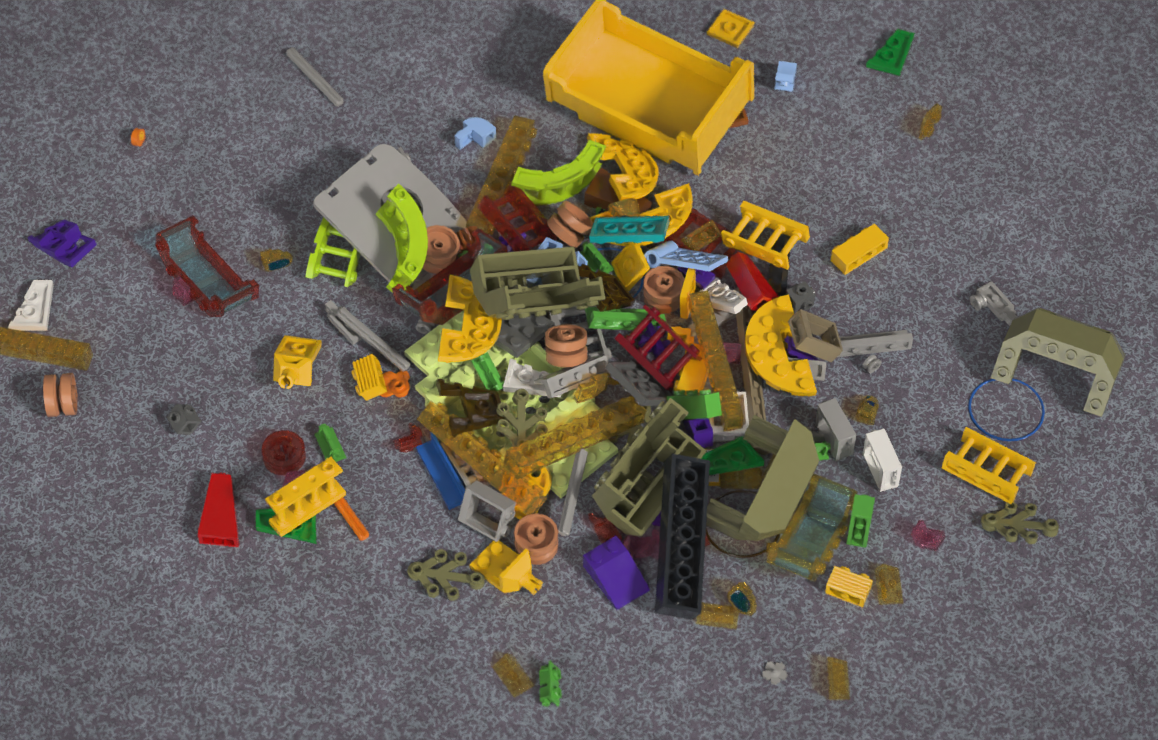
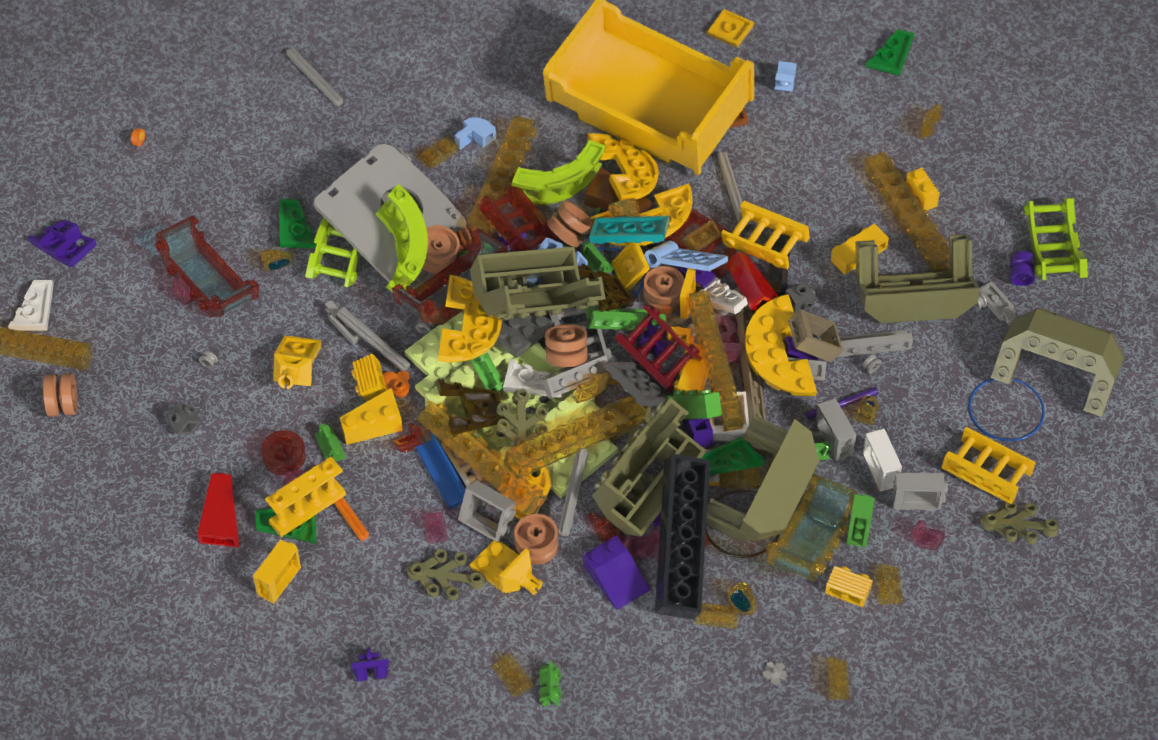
none -> light grey bush [199,351,218,369]
none -> yellow window [253,539,301,604]
none -> green wing [279,199,317,248]
none -> yellow wedge [340,388,403,445]
none -> dark purple hips [351,647,389,682]
none -> clear yellow slope [419,136,460,168]
none -> clear pink panel [423,511,448,544]
none -> light grey axle [717,152,748,224]
none -> clear pink bracket [717,314,737,347]
none -> dark purple bar [805,387,878,420]
none -> olive wedge [855,234,980,323]
none -> clear yellow brick [864,151,949,272]
none -> light grey window [892,473,948,510]
none -> yellow brick [905,168,940,212]
none -> dark purple wheel [1010,251,1035,286]
none -> lime fence [1024,197,1088,280]

